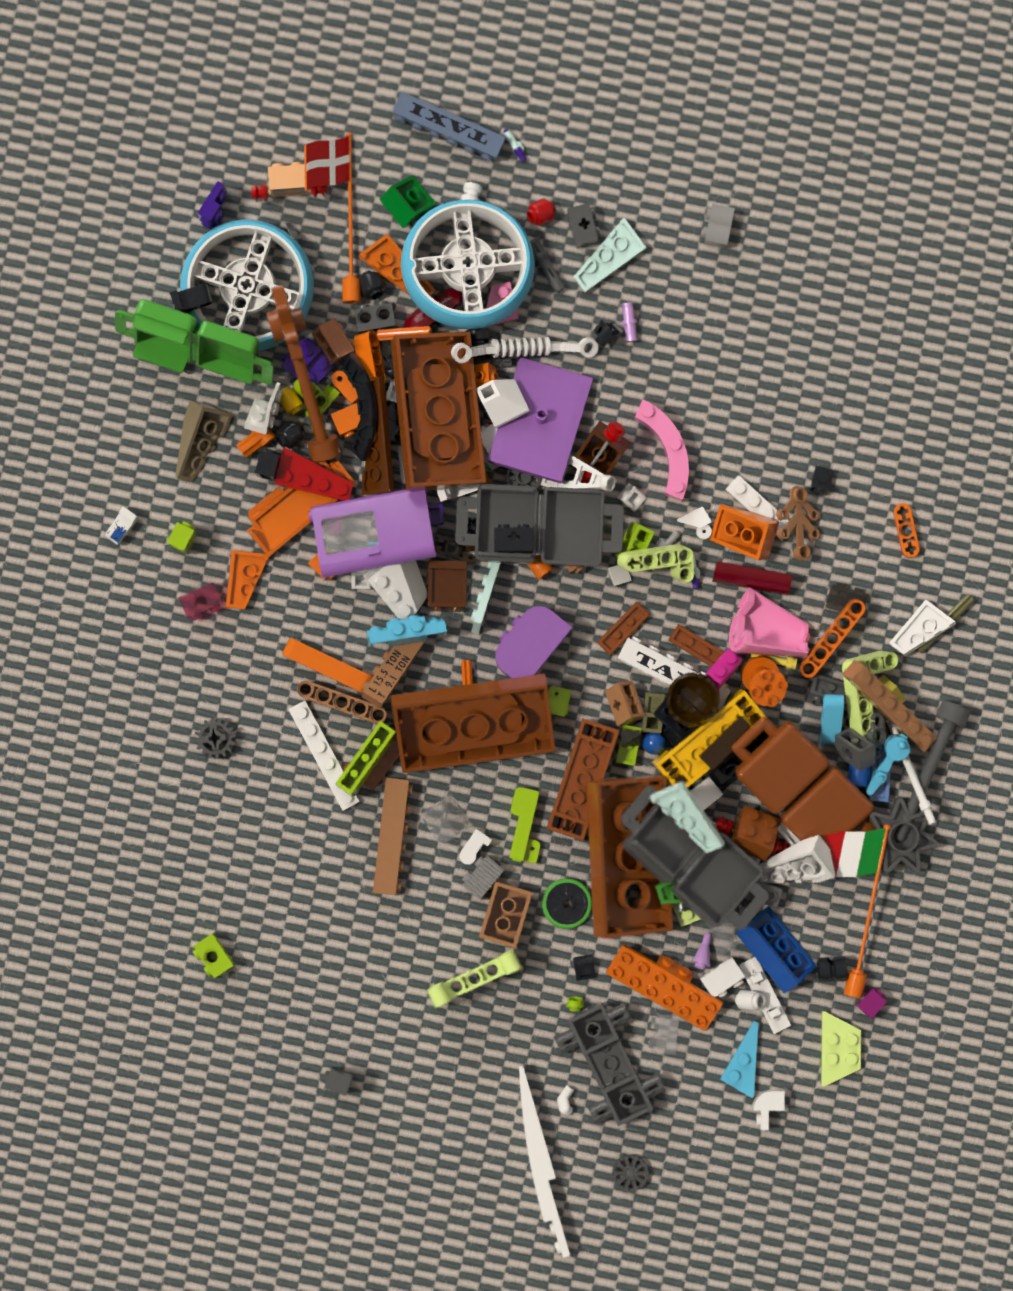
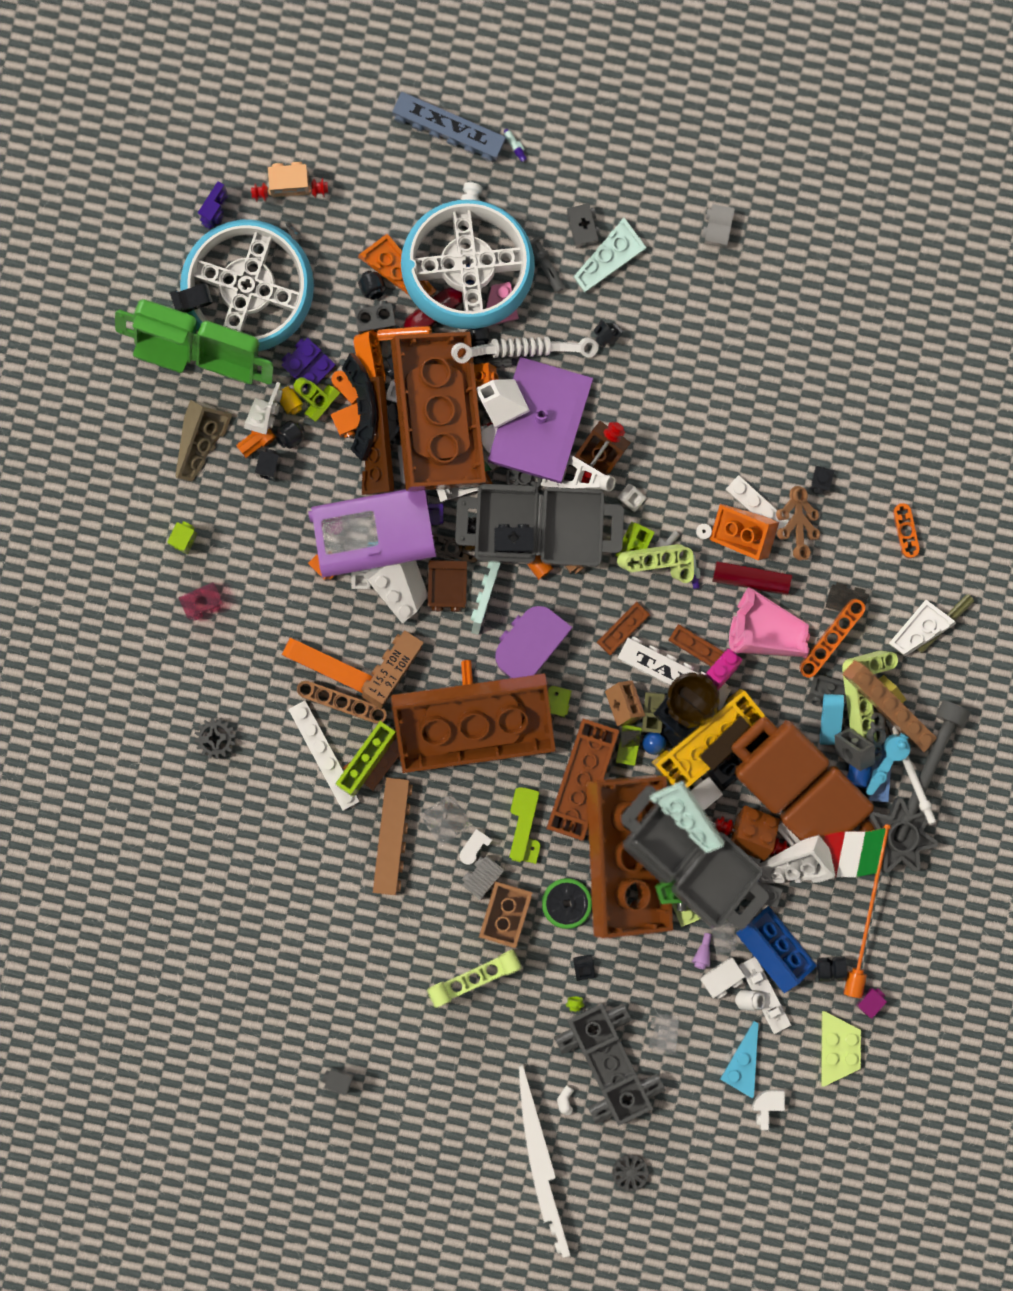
white leg [105,507,139,545] -> none
lime brick [193,933,235,978] -> none
orange wing [225,550,269,610] -> none
orange slope [247,458,357,557] -> none
dark orange piece [266,285,342,462] -> none
red wing [274,447,353,501] -> none
flag [304,132,361,304] -> none
nougat brick [312,318,355,365] -> none
medium azure bracket [366,615,447,647] -> none
green slope [379,175,436,228] -> none
red head [526,198,556,226] -> none
orange bracket [606,944,723,1031] -> none
white slope [607,565,632,587] -> none
lavender pin [621,302,638,342] -> none
bright pink brick [634,400,689,502] -> none
white sticker [677,507,712,528] -> none
orange piece [740,655,788,707] -> none
light yellow bar [750,654,797,670] -> none

